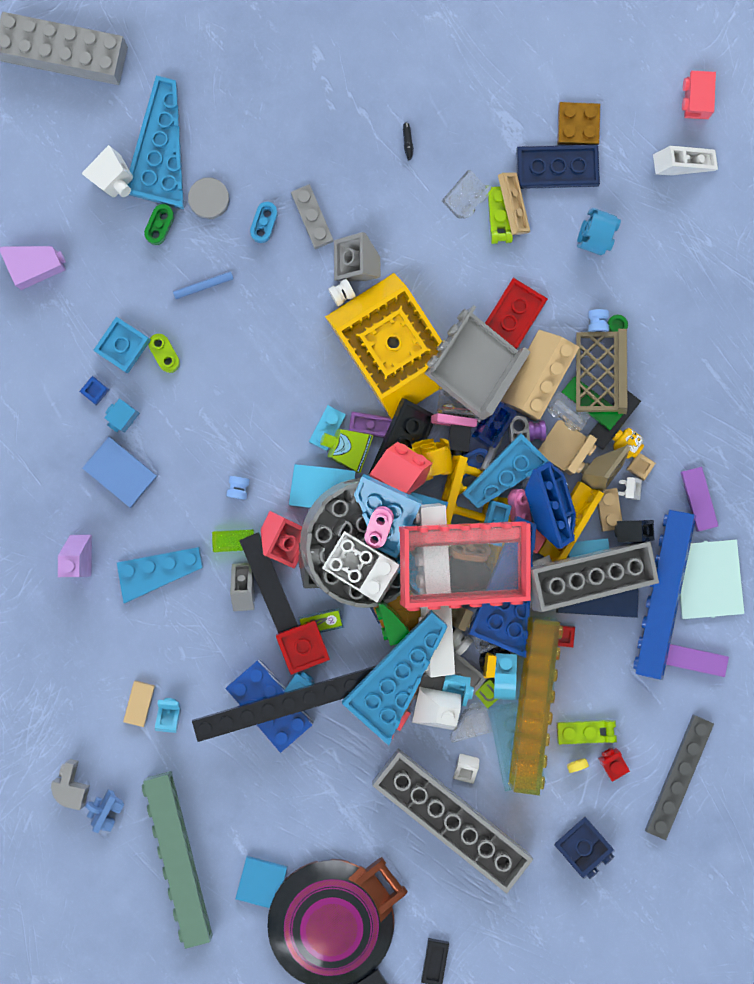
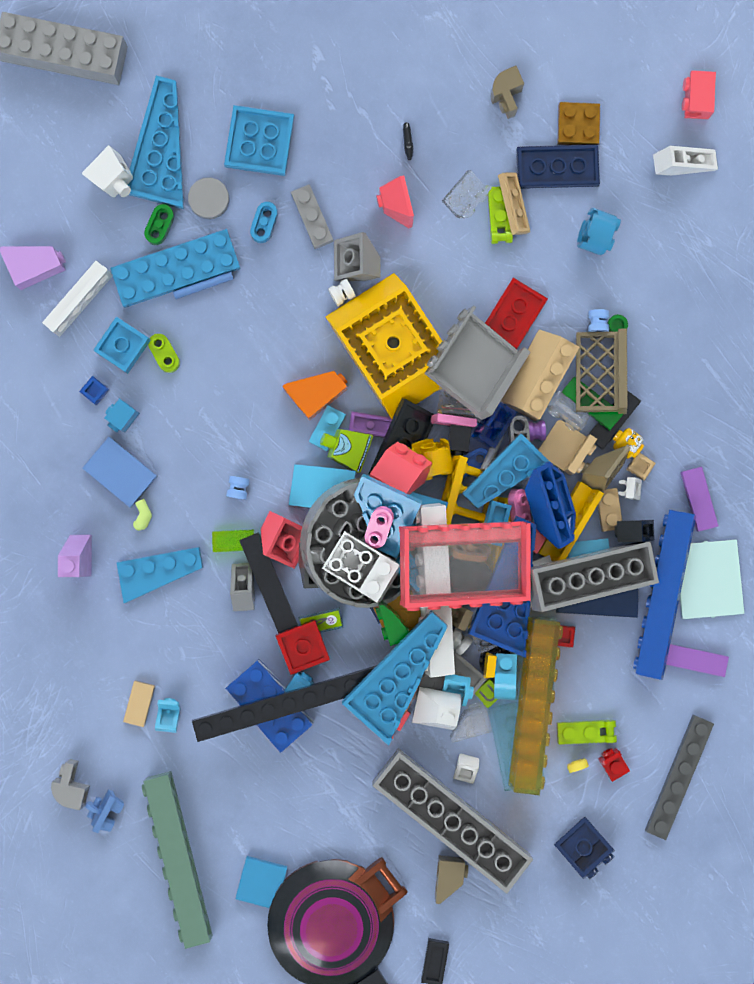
none -> white fence [42,261,113,337]
none -> dark azure plate [110,229,241,308]
none -> yellowish green arm [133,499,152,531]
none -> dark azure plate [224,105,294,176]
none -> orange slope [282,371,348,421]
none -> coral slope [376,175,414,228]
none -> dark tan slope [435,855,468,904]
none -> dark tan brick [491,65,524,119]

